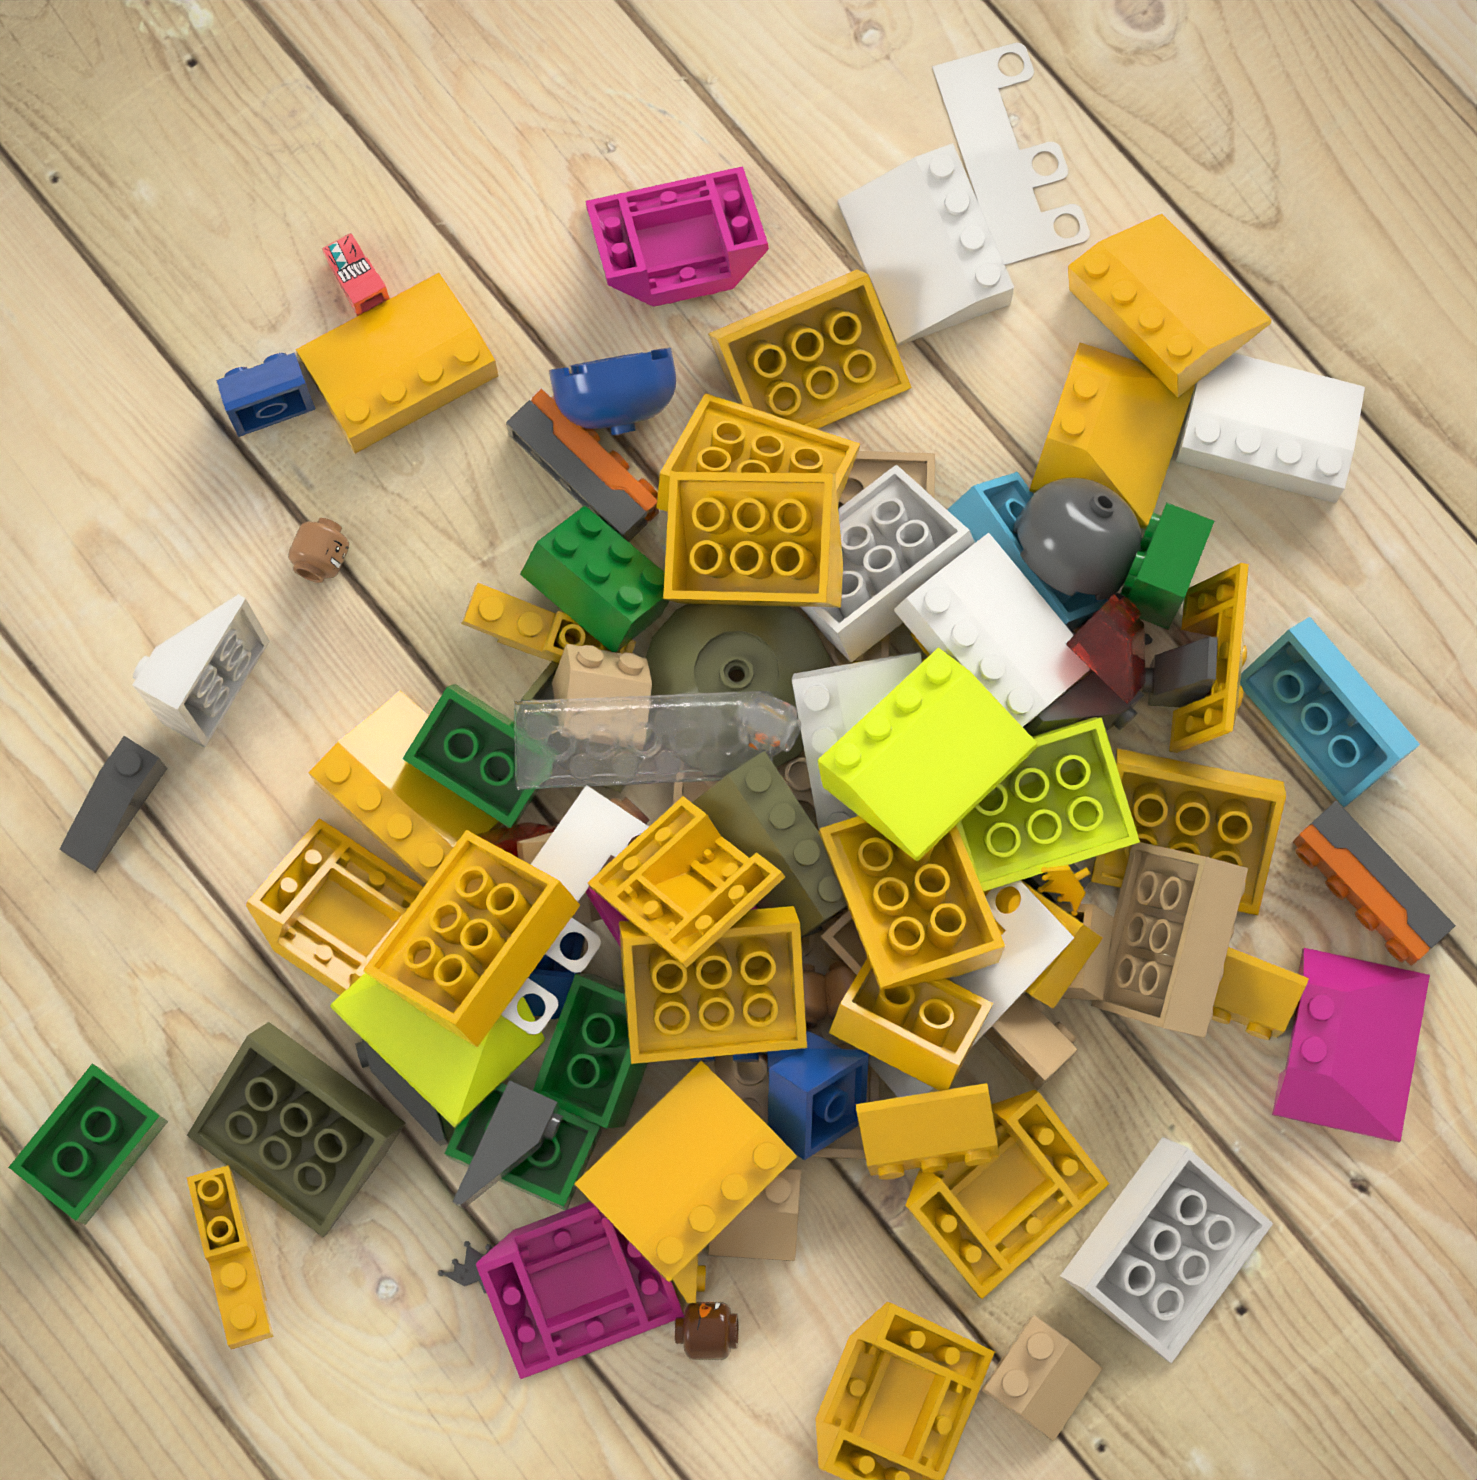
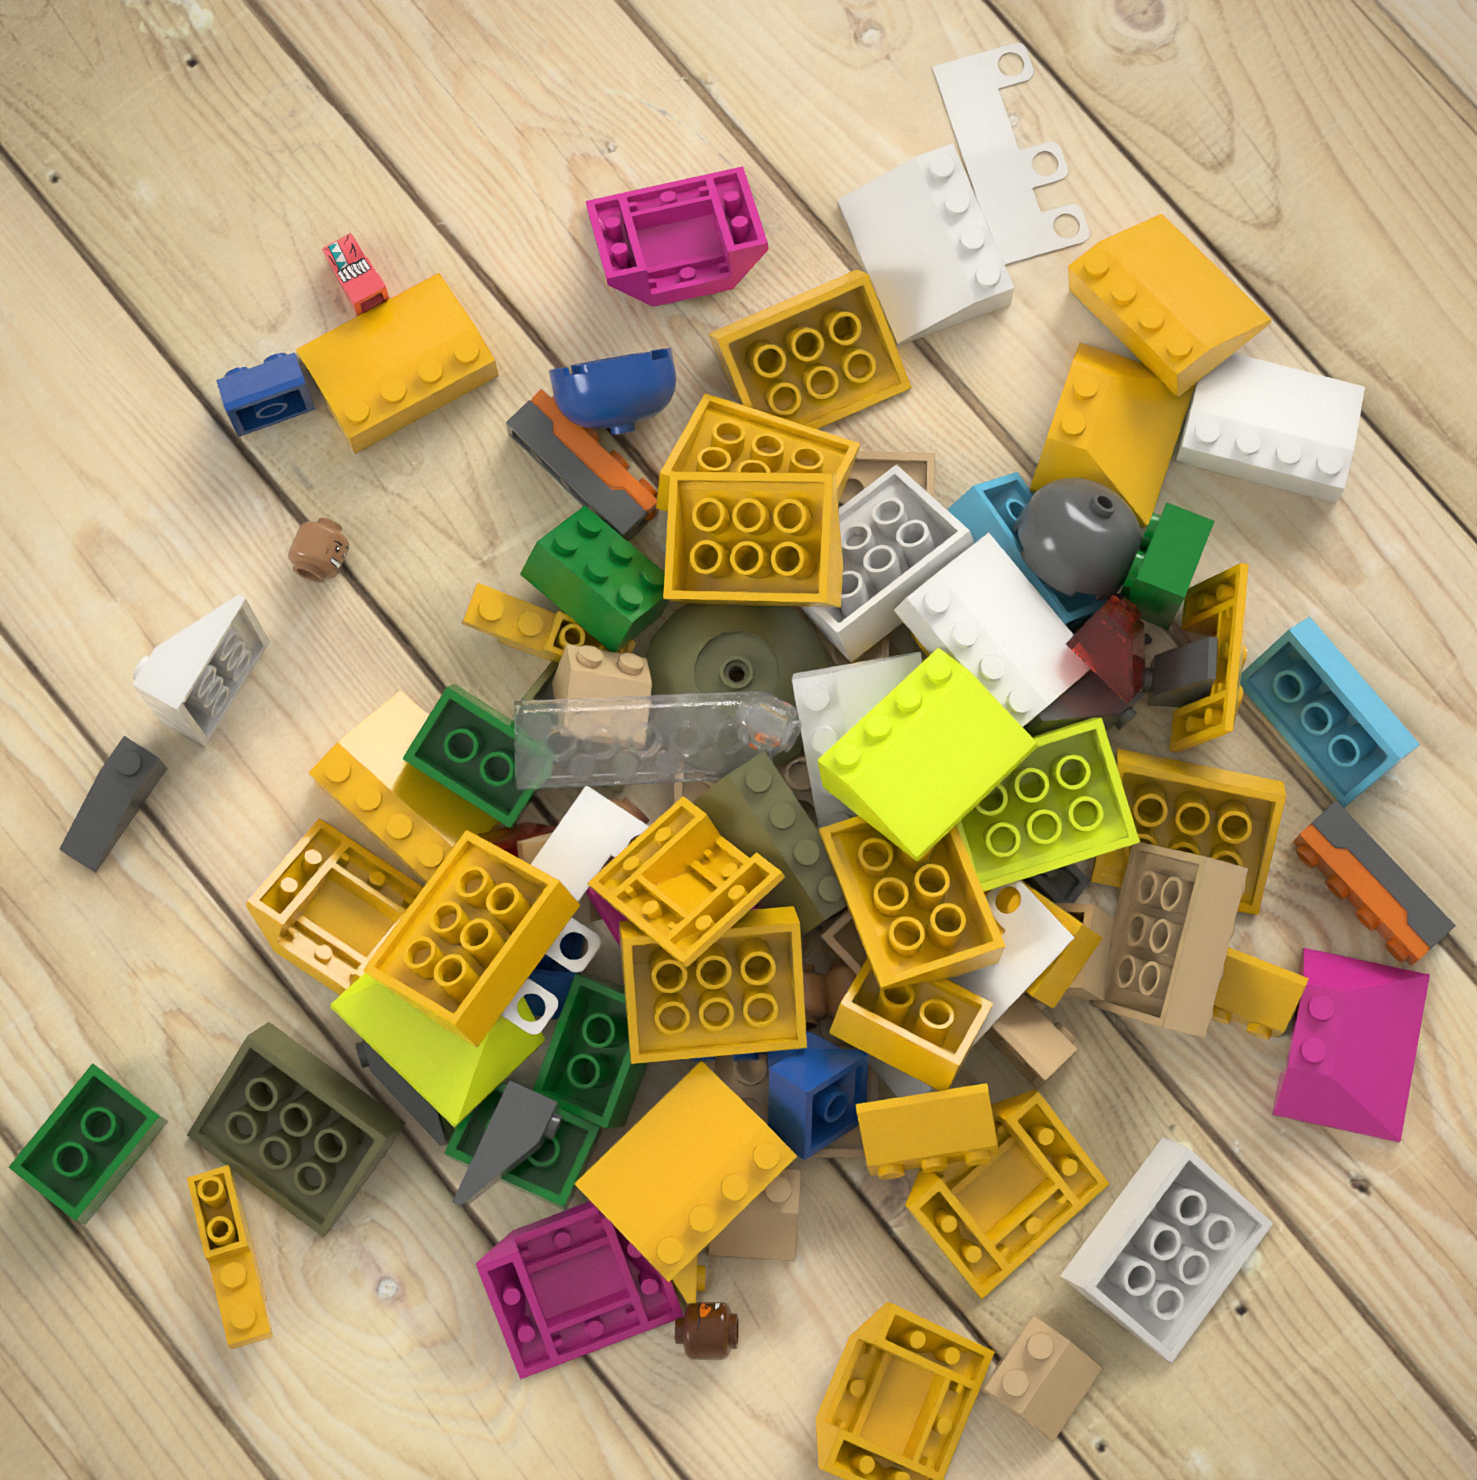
dark grey piece [438,1241,492,1294] -> none
yellow piece [1037,865,1091,916] -> none

